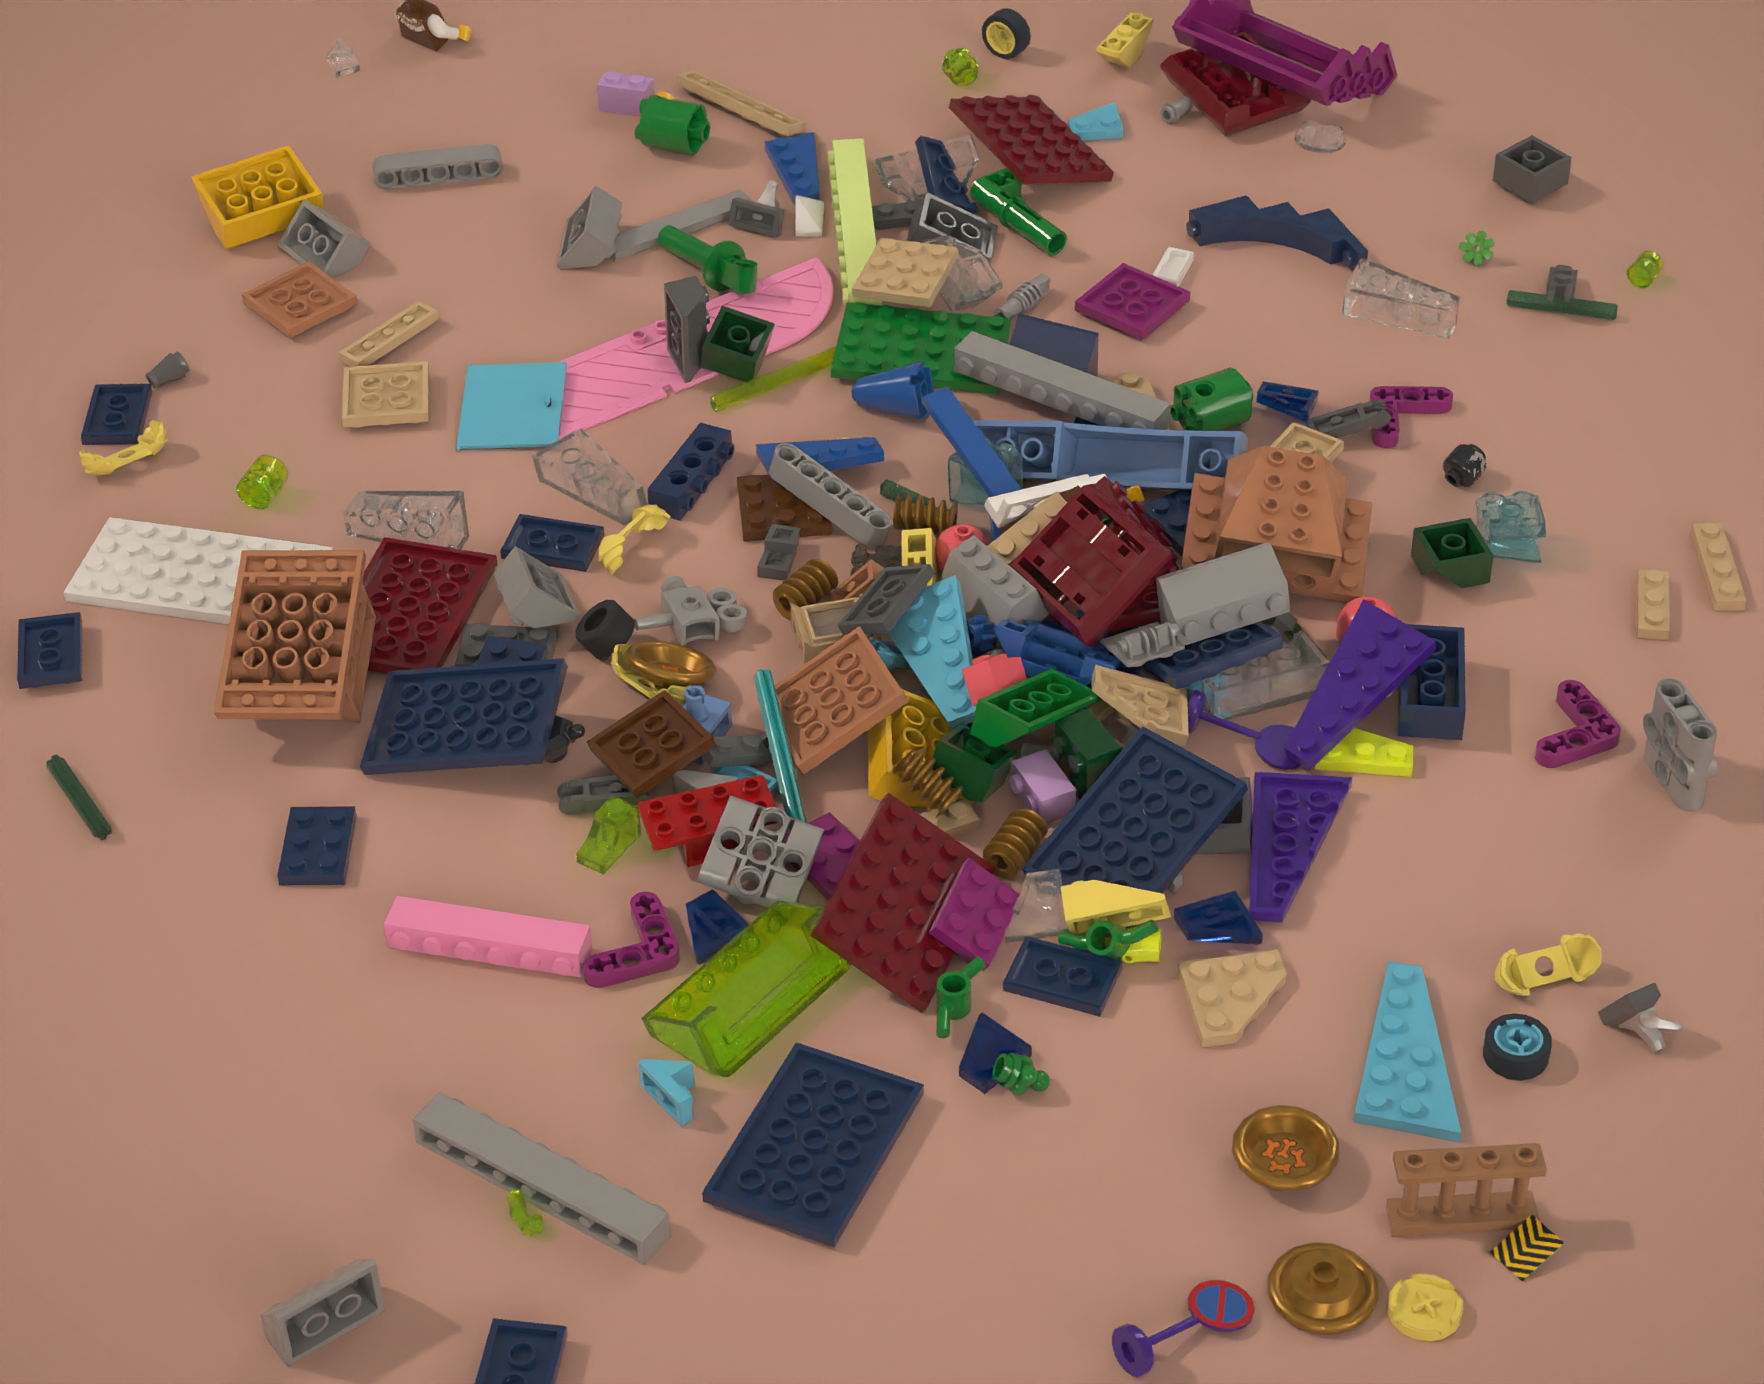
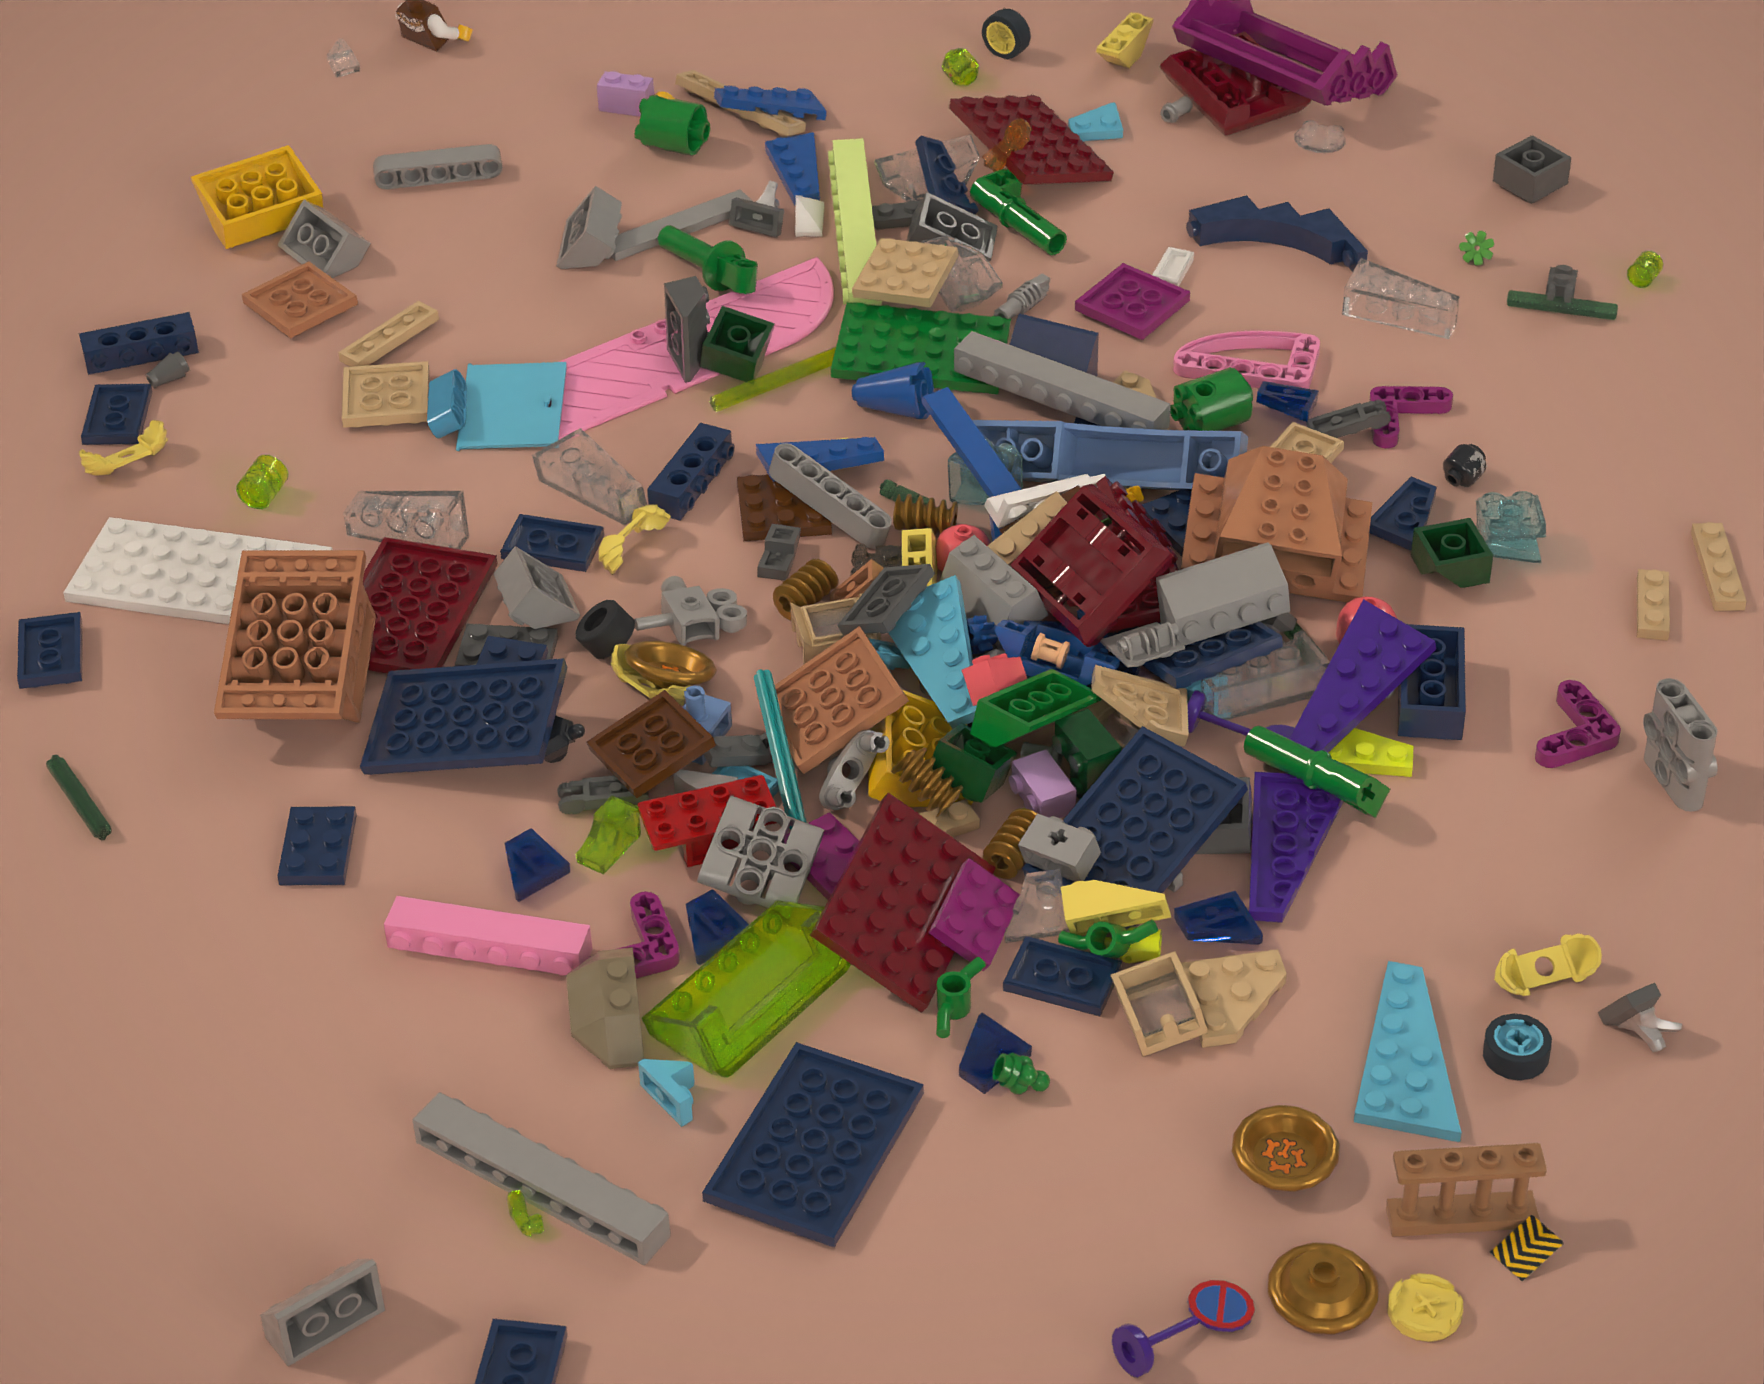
none -> dark blue brick [79,312,199,375]
none -> dark azure beam [427,369,467,439]
none -> clear blue wing [504,828,571,902]
none -> dark tan wedge [566,947,644,1069]
none -> blue wing [714,85,827,121]
none -> light grey connector [819,730,889,810]
none -> clear orange piece [982,119,1032,172]
none -> light grey brick [1018,813,1101,882]
none -> light nougat bush [1031,633,1070,669]
none -> window [1111,951,1208,1057]
none -> bright pink beam [1173,331,1320,394]
none -> green piece [1244,725,1391,818]
none -> dark blue wing [1369,476,1437,551]

